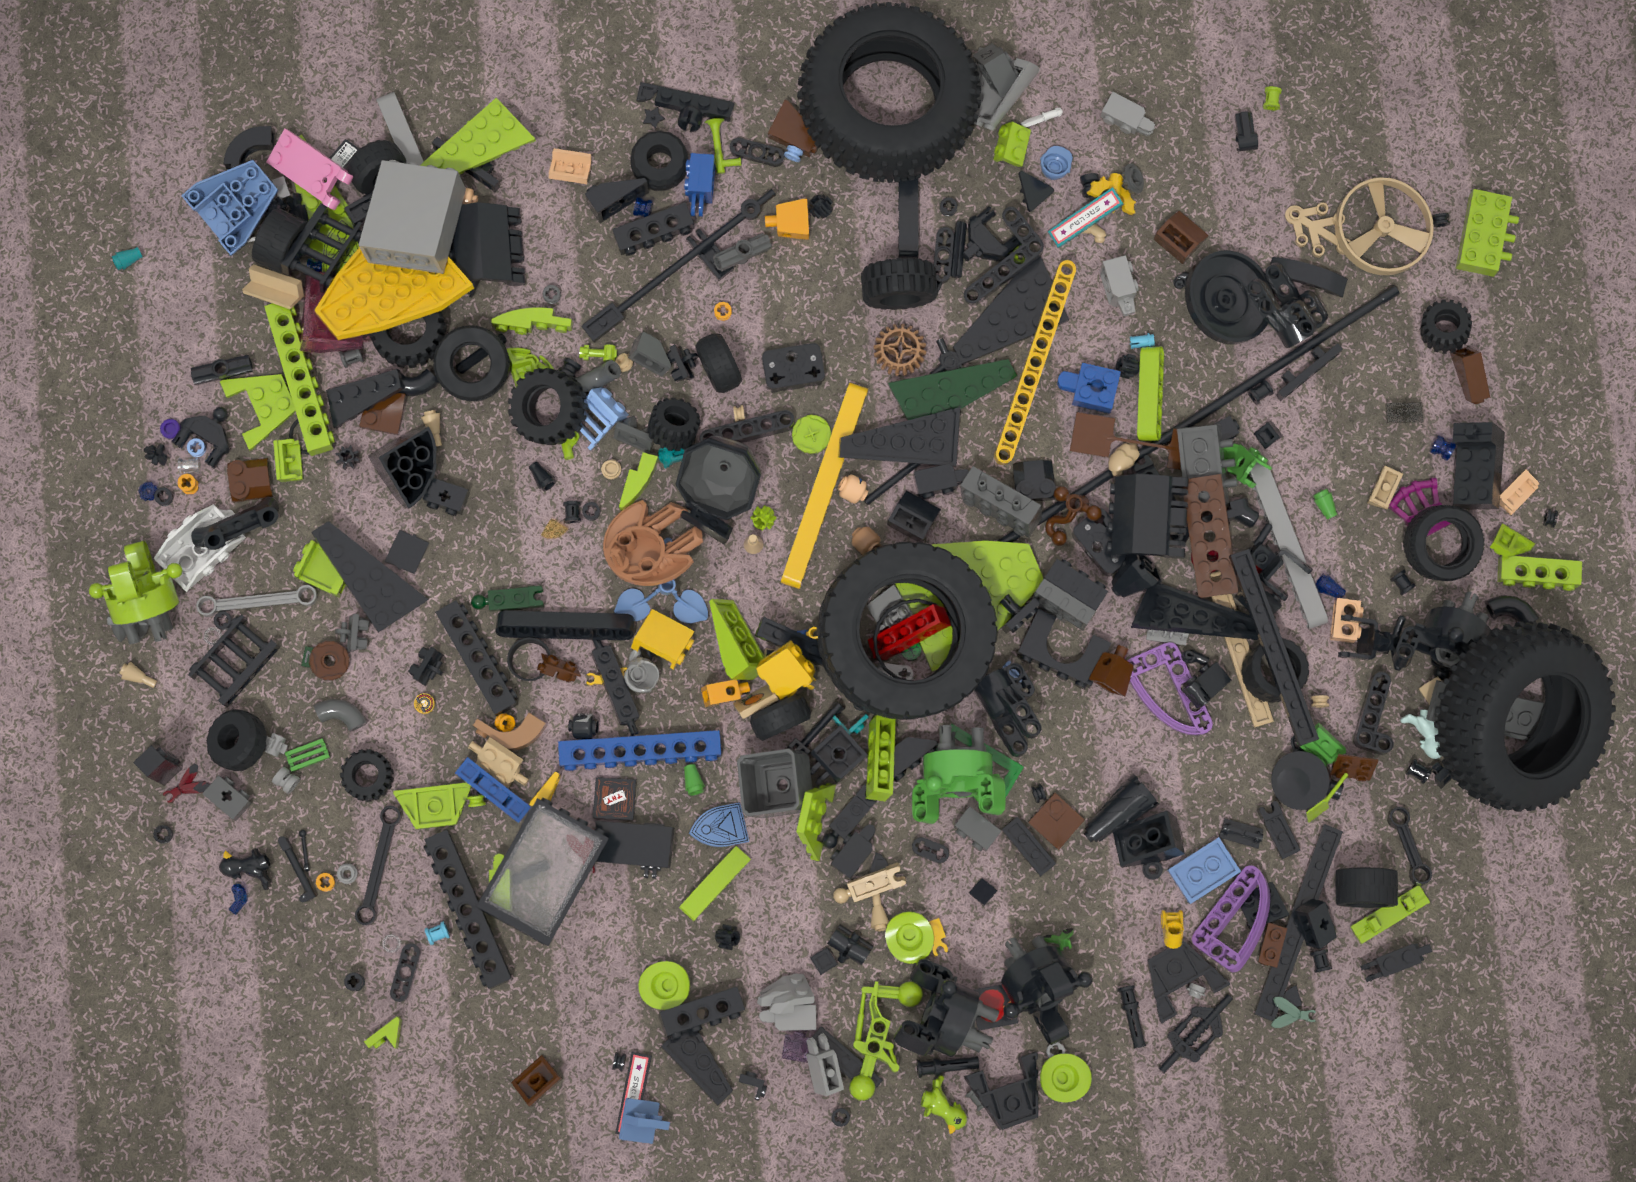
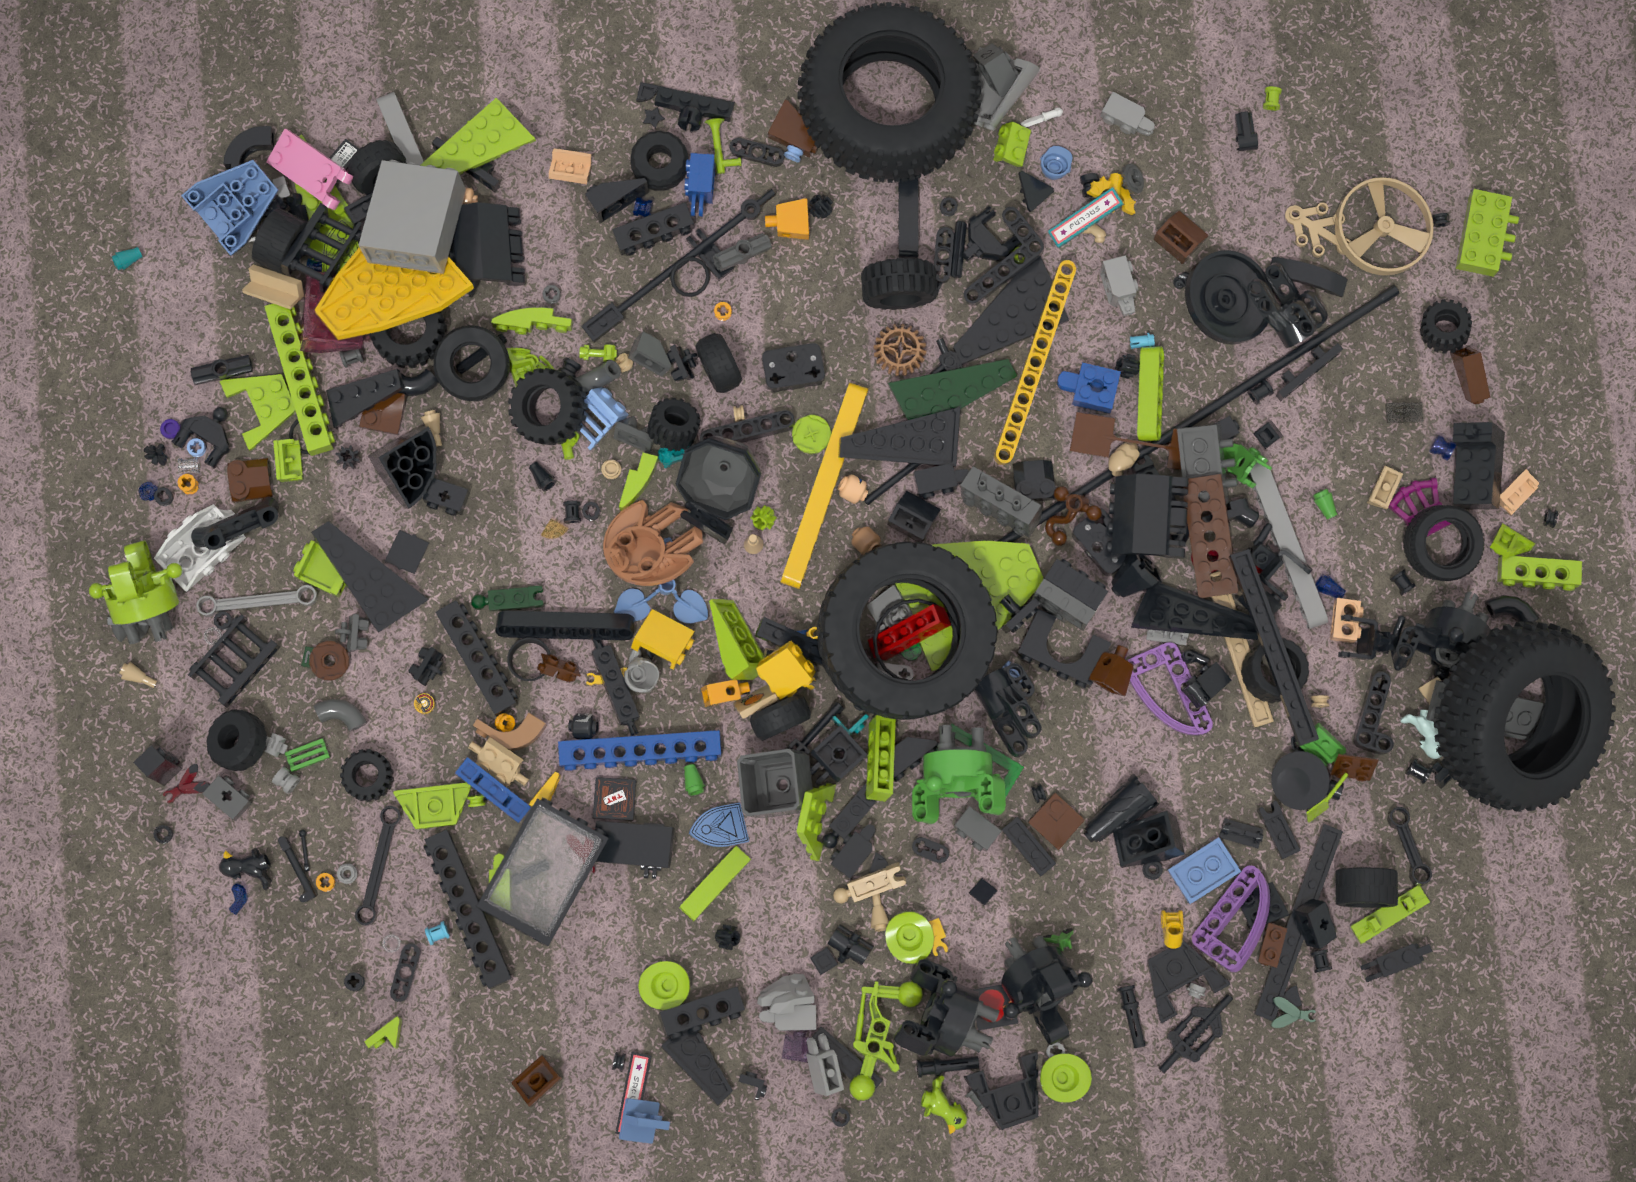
none -> black piece [670,257,710,297]

